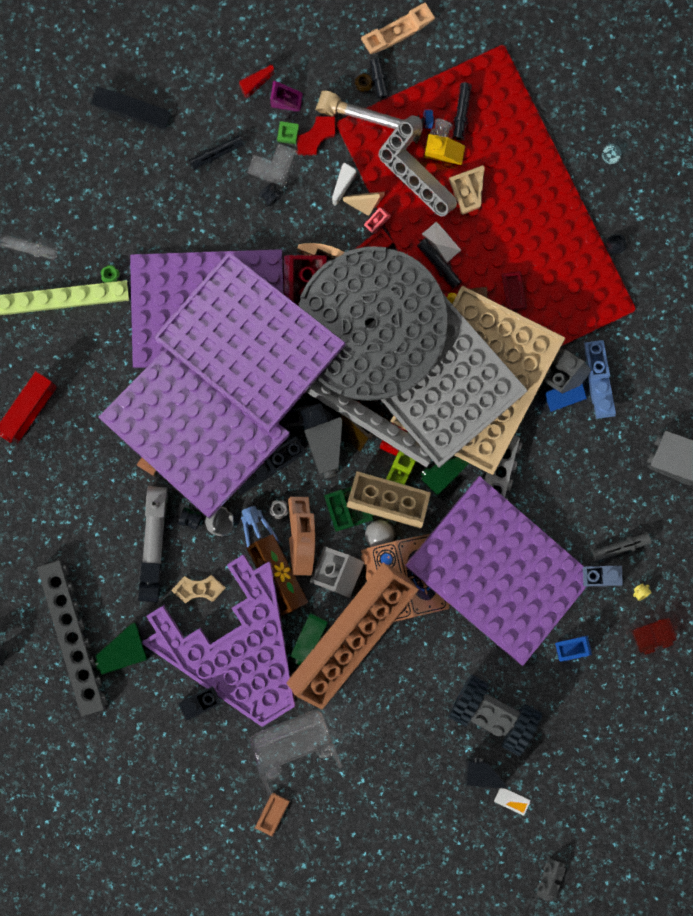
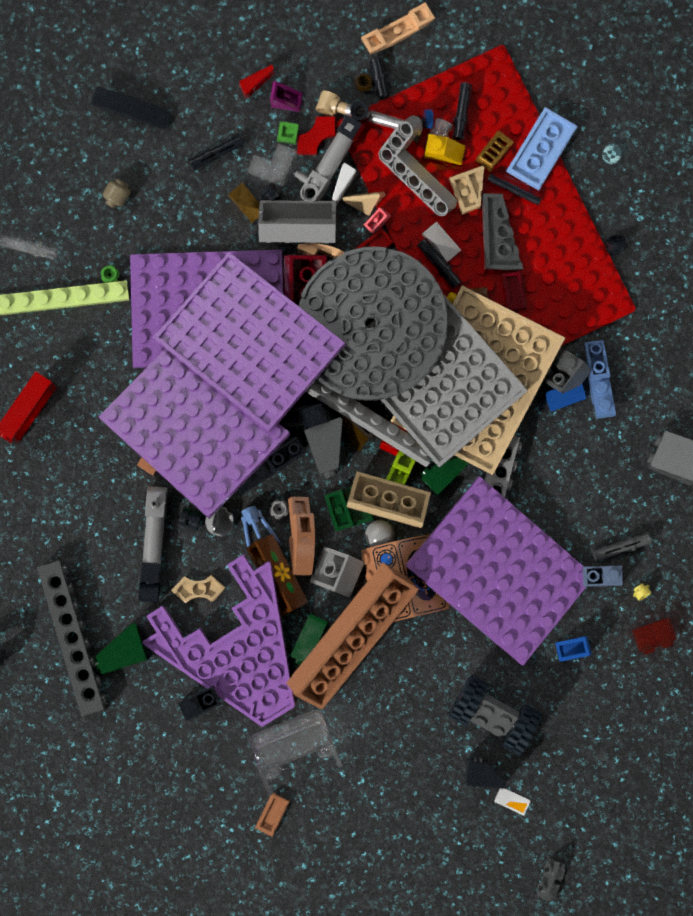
none -> dark tan head [102,178,131,208]
none -> pearl gold slope [228,183,260,223]
none -> light grey piece [258,200,336,243]
none -> light grey piece [295,101,372,202]
none -> pearl gold slope [476,131,513,172]
none -> dark grey wing [482,194,523,270]
none -> black bar [487,174,541,205]
none -> light blue tile [506,107,577,191]

